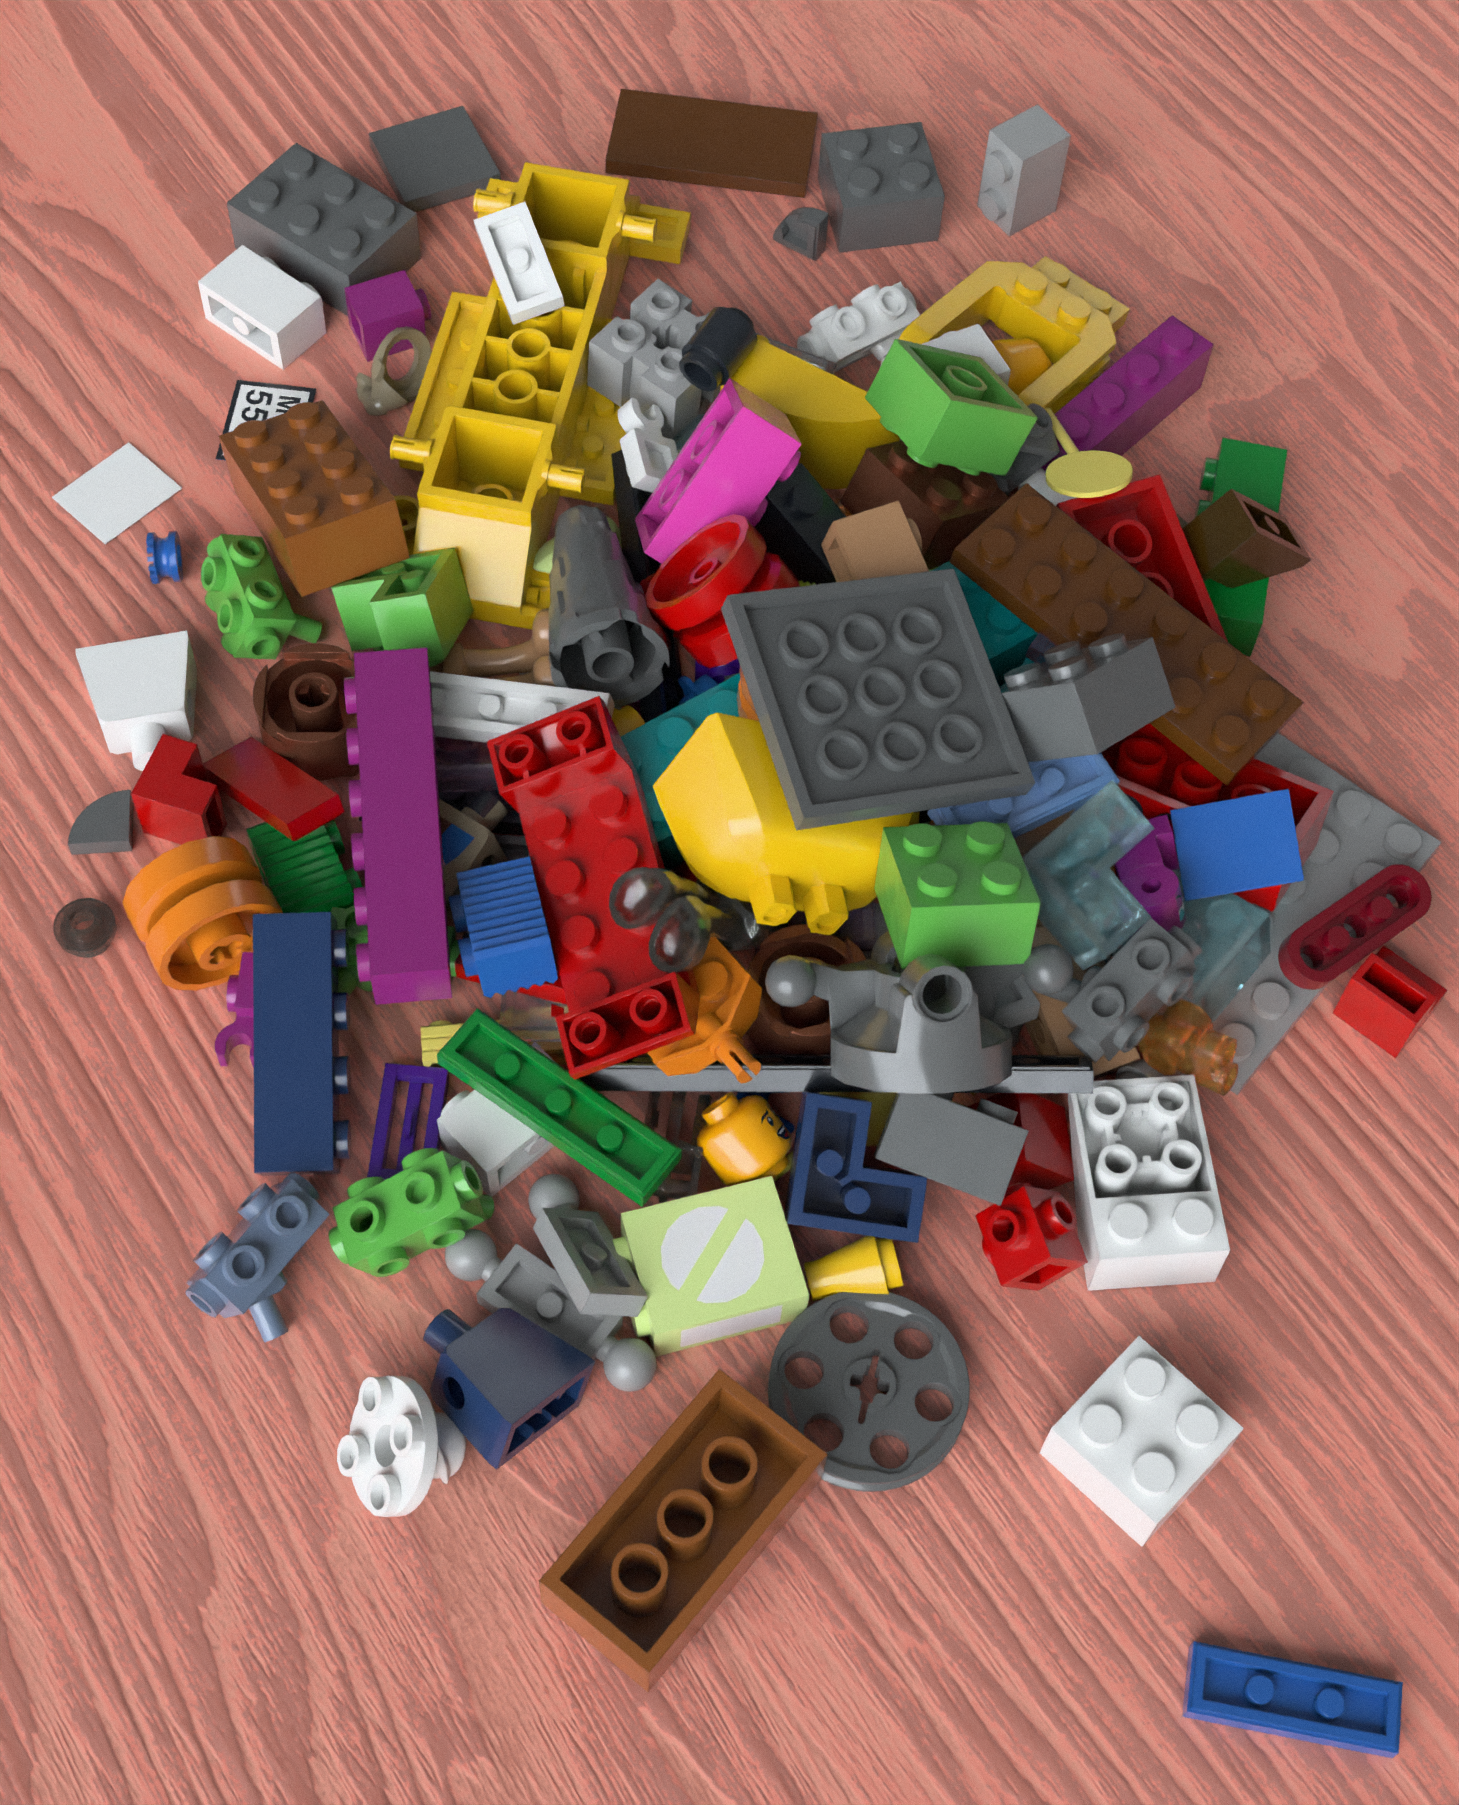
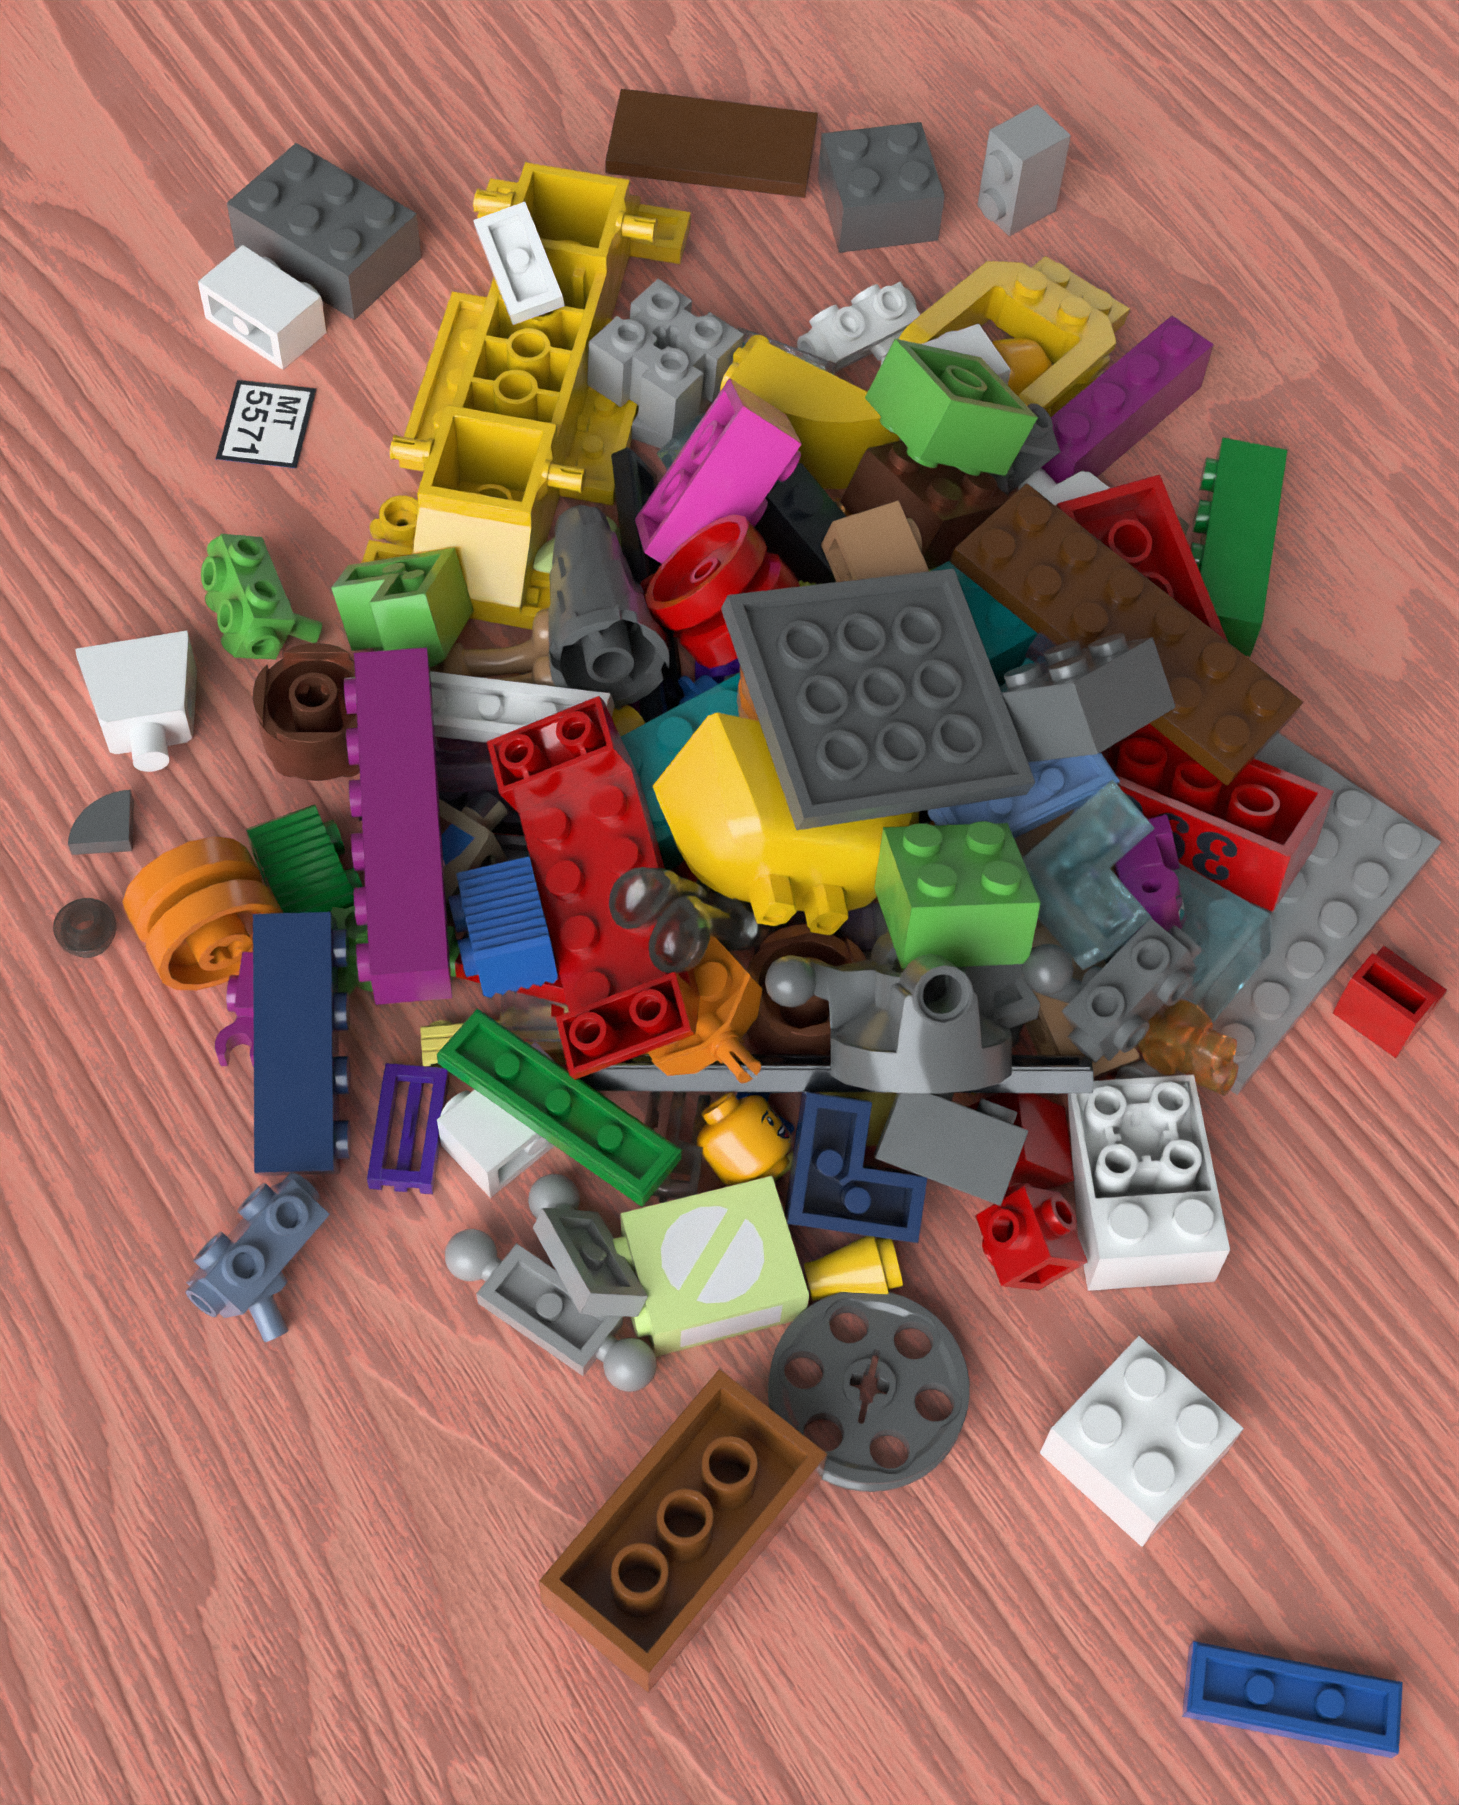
white sticker [52,442,182,544] -> none
red piece [131,734,227,845] -> none
blue bush [146,531,183,584] -> none
red tile [203,737,345,841] -> none
dark orange brick [218,400,410,597] -> none
bright green brick [329,1148,494,1277] -> none
white plate [337,1376,466,1517] -> none
magenta brick [344,270,432,362] -> none
dark tan piece [356,326,432,416] -> none
dark grey tile [369,106,501,212] -> none
dark blue torso [423,1308,595,1470] -> none
white plate [617,398,678,493] -> none
black brick [679,307,758,391] -> none
dark grey tile [773,207,829,261] -> none
light yellow piece [1045,408,1133,498] -> none
blue sticker [1170,789,1304,901] -> none
dark brown slope [1182,489,1311,589] -> none
dark red plate [1278,864,1432,990] -> none

